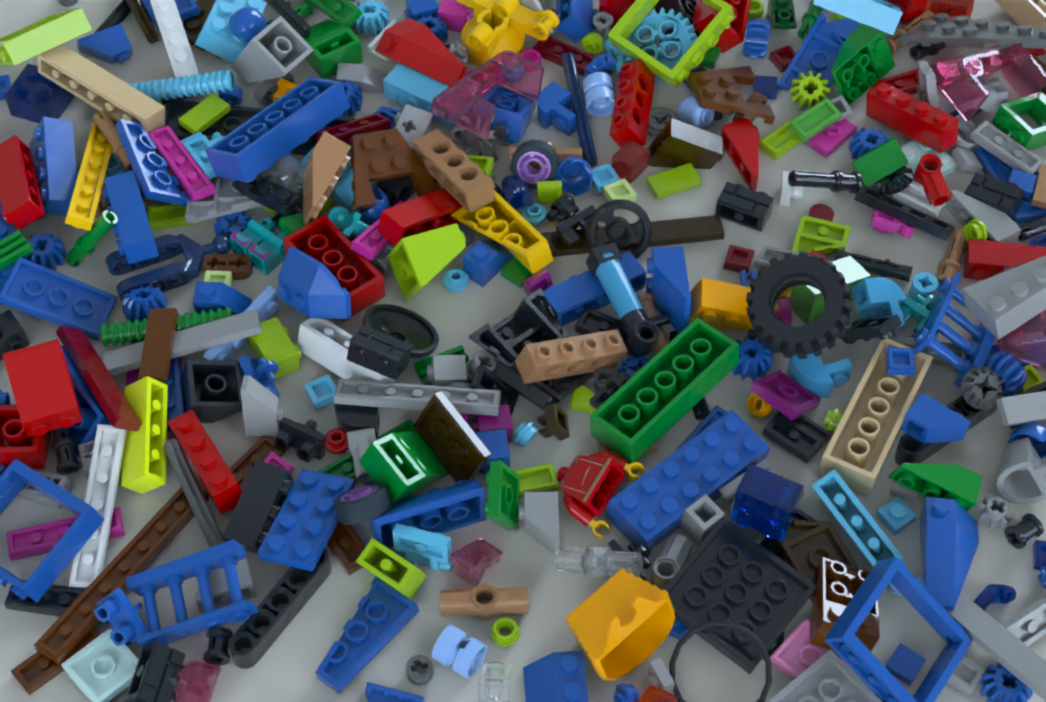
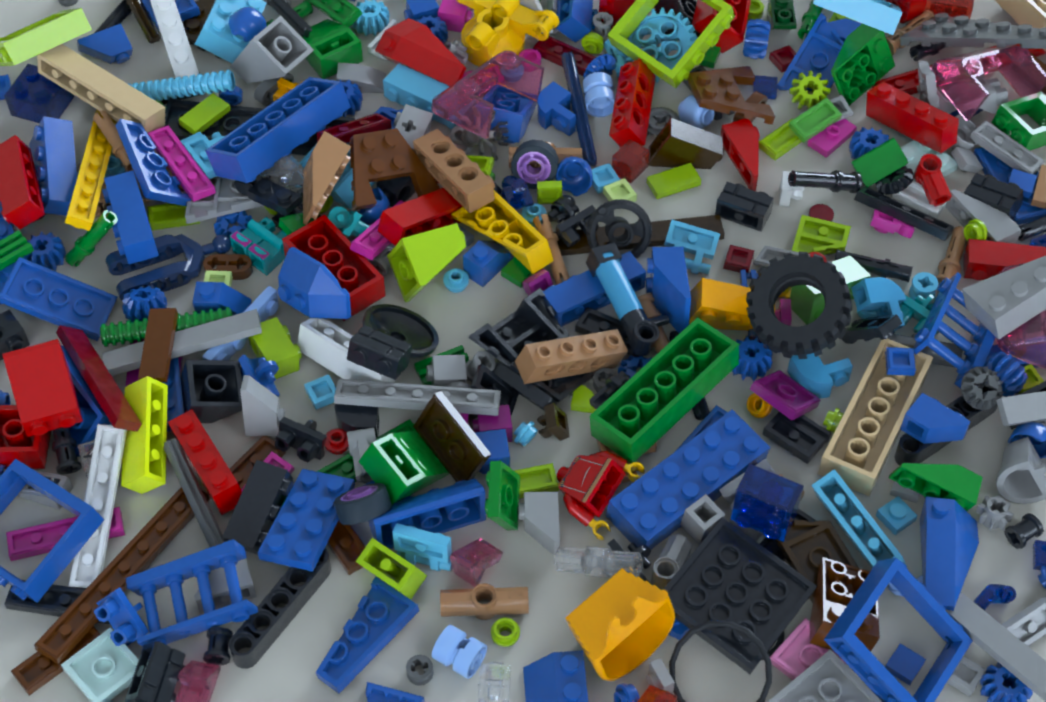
none -> medium nougat pin [533,214,570,285]
none -> medium azure plate [664,220,720,275]

